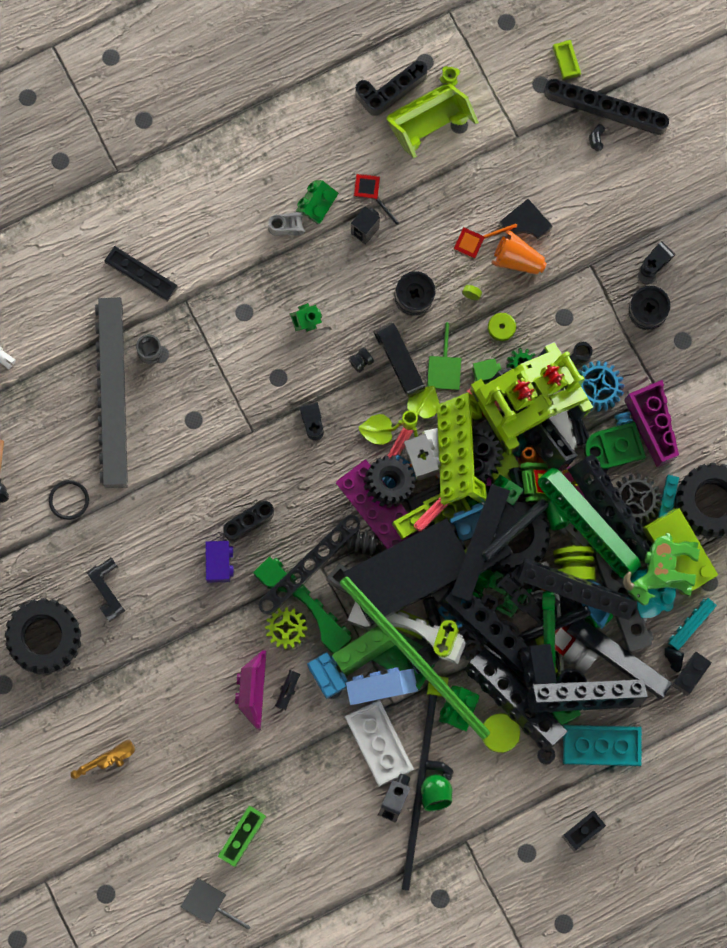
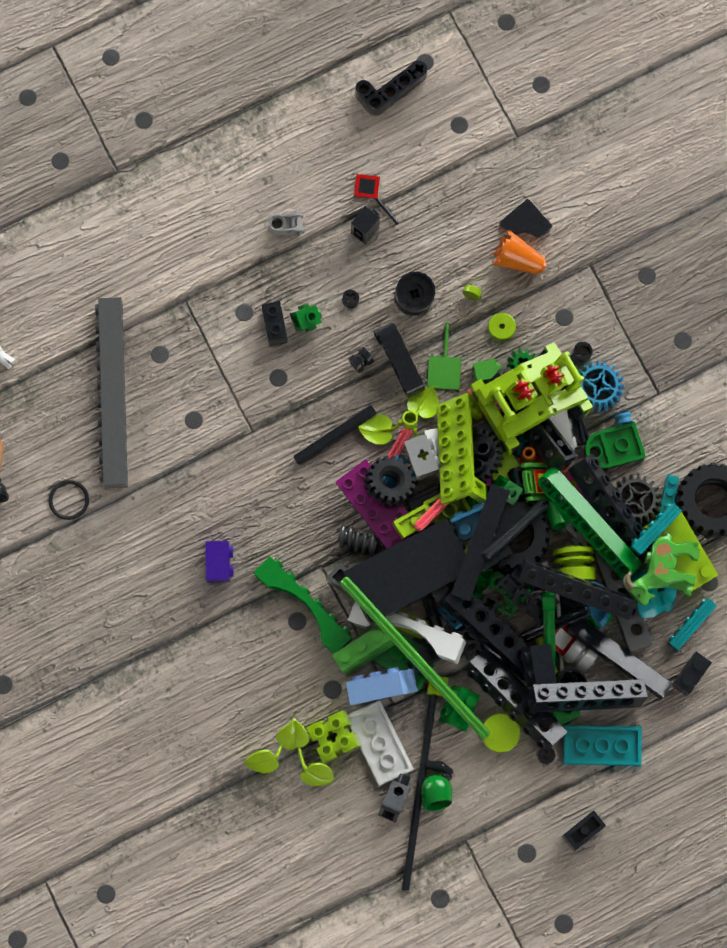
black tyre [5,598,81,675] -> none
pearl gold piece [70,740,135,779] -> none
black beam [86,557,125,622] -> none
black tile [104,246,178,302] -> none
dark grey wheel [136,334,163,365] -> none
dark grey piece [181,878,250,929] -> none
bright green brick [218,805,266,868] -> none
black beam [223,501,274,541] -> none
magenta wedge [235,650,267,730] -> none
black beam [259,515,361,615] -> none
lime gear [265,607,307,650] -> none
black pin [275,670,301,711] -> none
green bracket [296,180,339,224] -> none
black piece [299,402,324,441] -> none
dark azure brick [307,653,348,699] -> none
lime windscreen [386,84,479,158] -> none
lime beam [433,620,458,657] -> none
lime plate [440,66,460,86] -> none
piece [454,224,517,258] -> none
black beam [544,79,669,135] -> none
lime tile [553,40,581,80] -> none
black arm [589,123,606,152] -> none
magenta wedge [624,380,679,468] -> none
black wheel [628,286,670,330] -> none
black piece [640,241,675,277] -> none
black tile [664,646,684,673] -> none
none -> lime plant [244,718,335,786]
none -> black brick [261,301,288,346]
none -> black axle [293,405,376,465]
none -> lime brick [307,710,362,763]
none -> black bush [342,290,359,308]
none -> teal piece [630,503,682,555]

